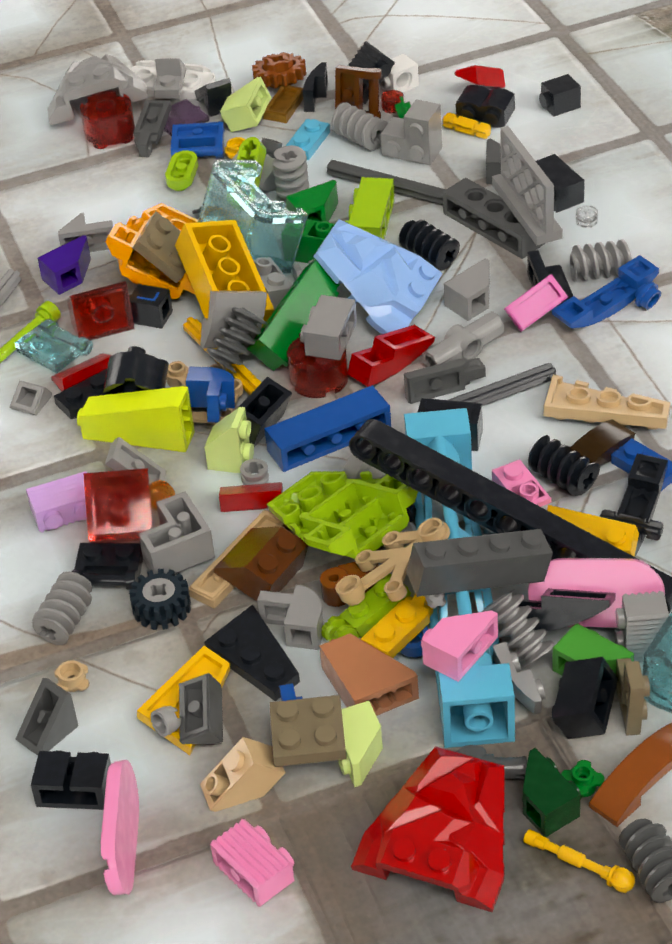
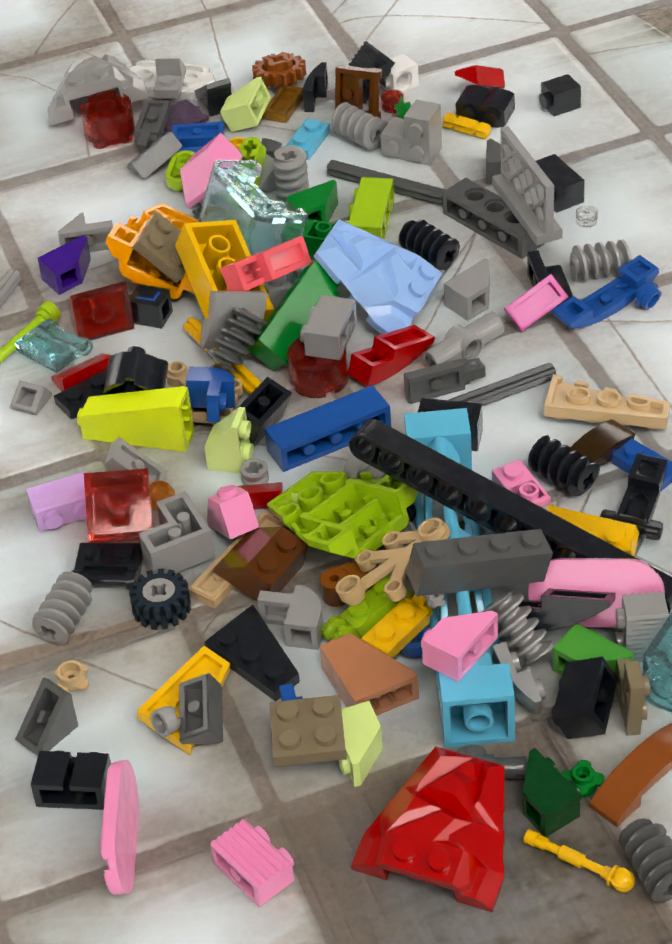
tan slope [200,737,286,812] -> none
none -> slope [127,131,182,179]
none -> bright pink slope [180,133,243,208]
none -> bright pink slope [207,485,259,539]
none -> coral slope [220,236,312,291]

